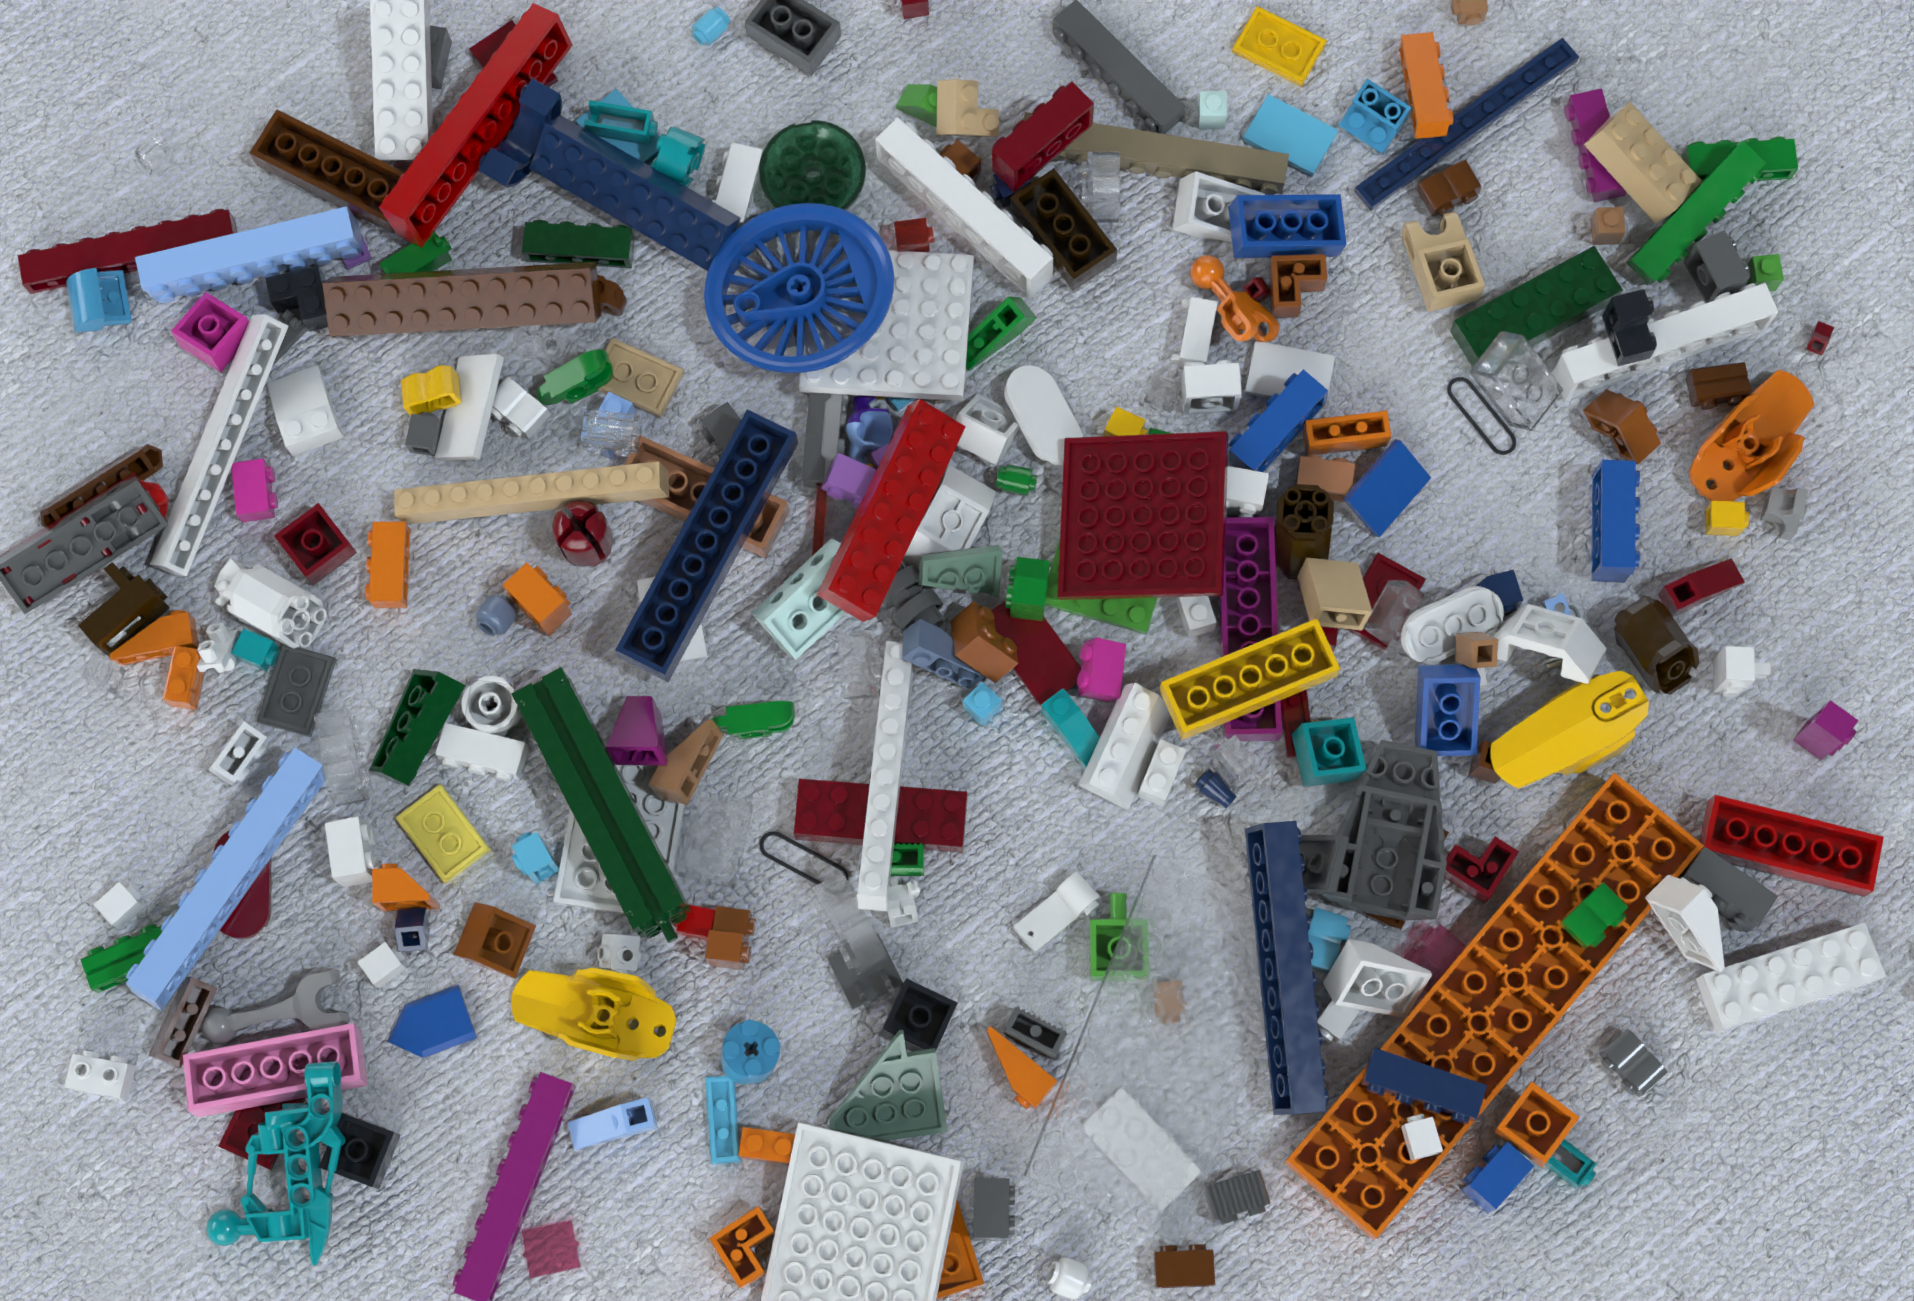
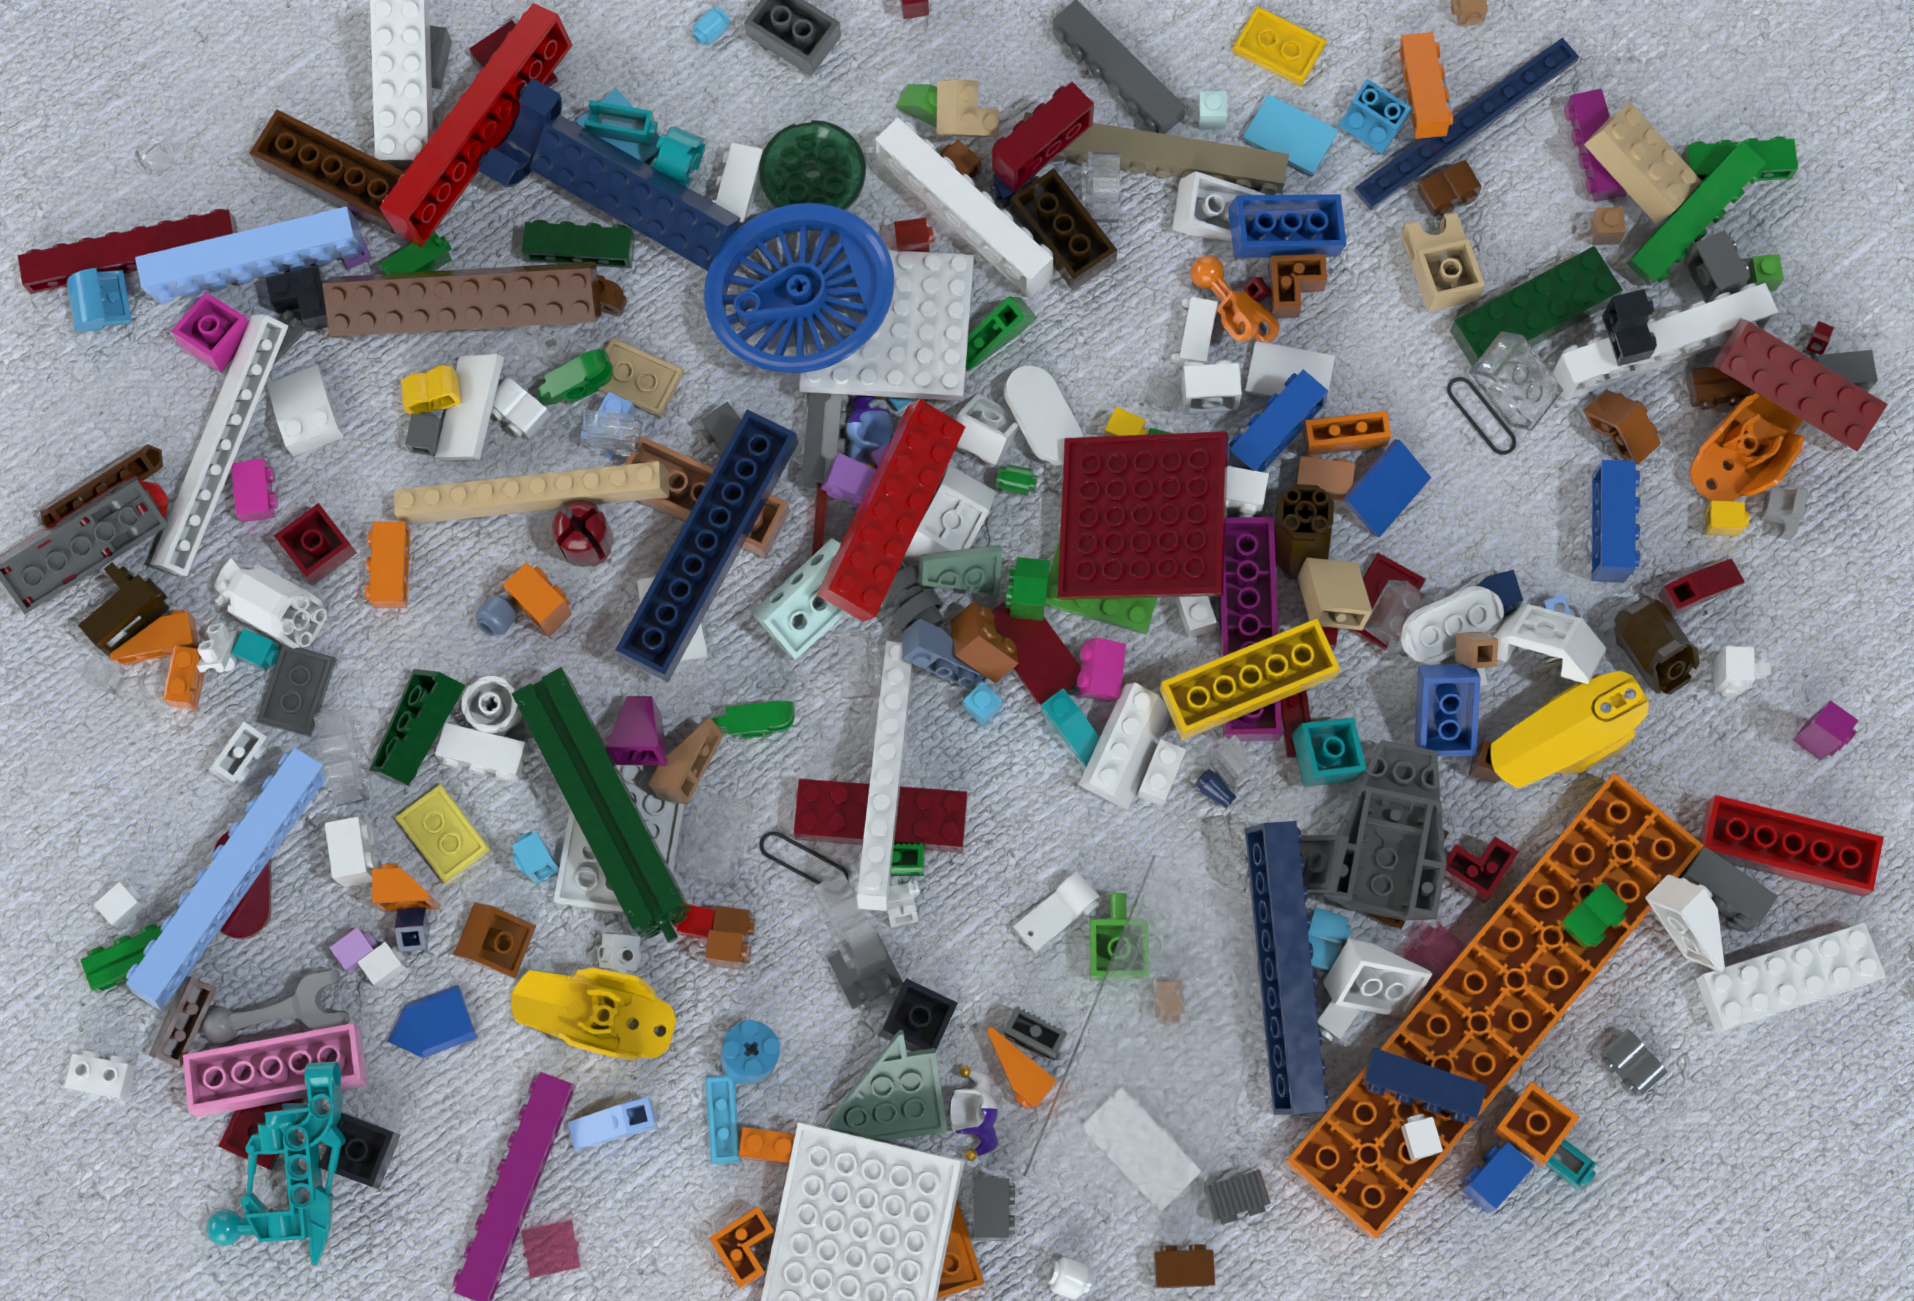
none -> lavender brick [329,927,378,974]
none -> piece [949,1066,998,1161]
none -> dark red brick [1711,318,1888,452]
none -> dark grey brick [1815,350,1878,392]

